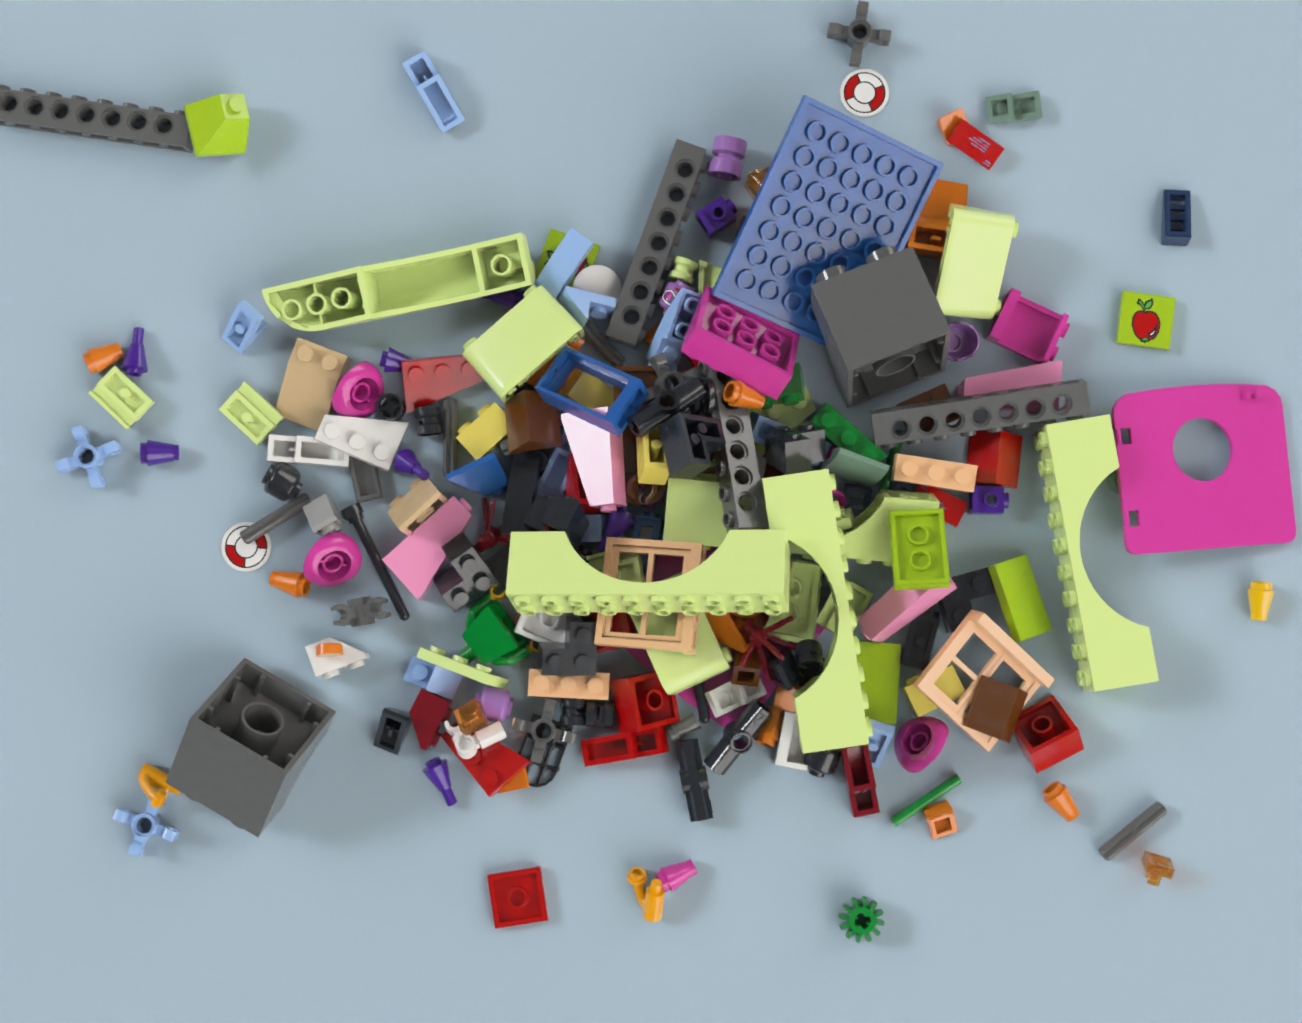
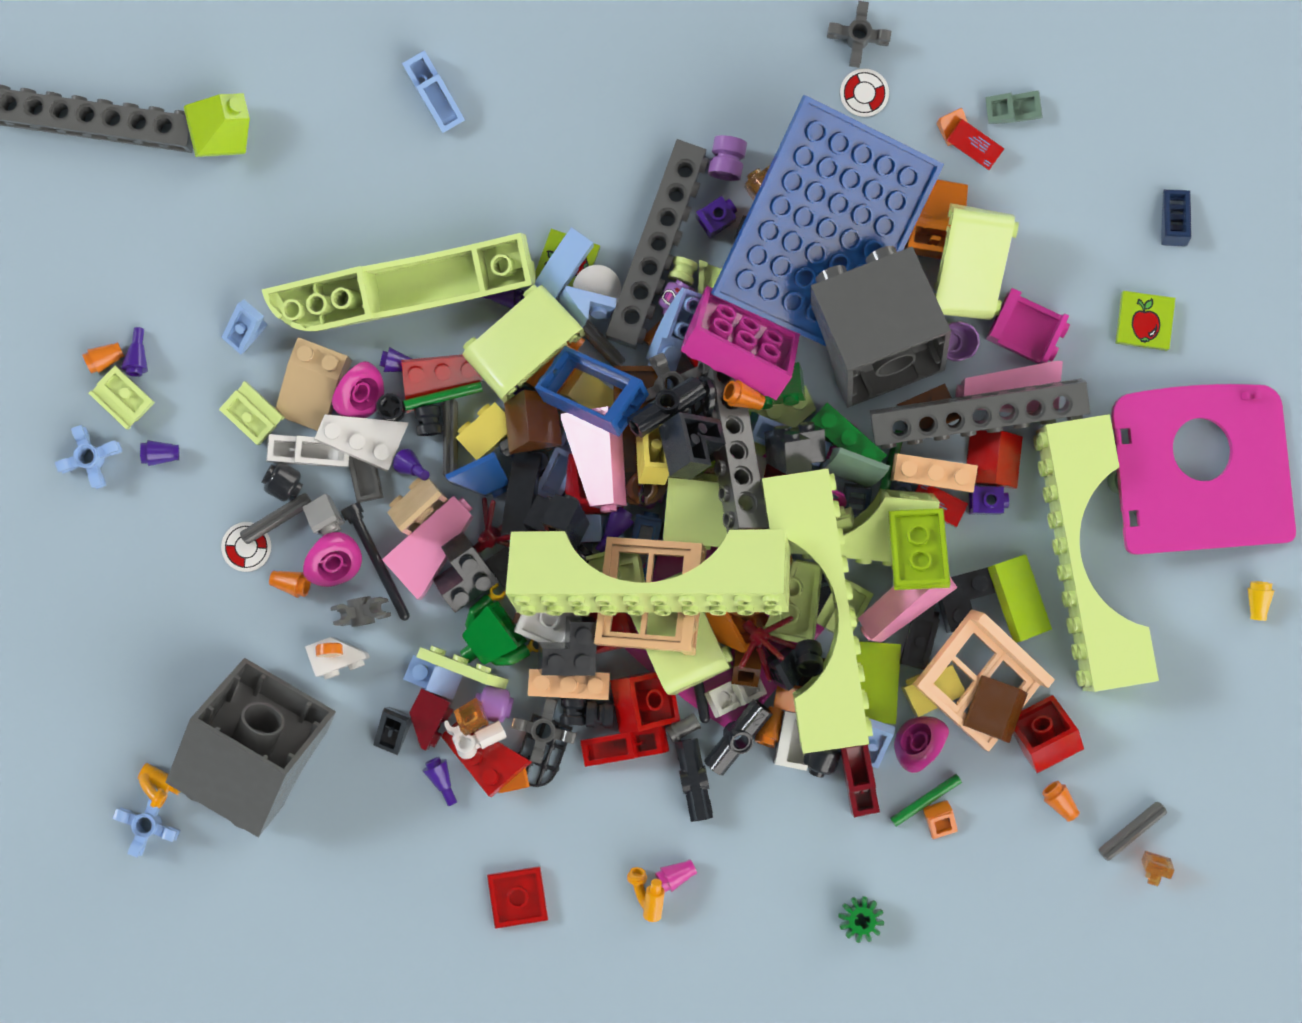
none -> green bar [403,382,483,411]

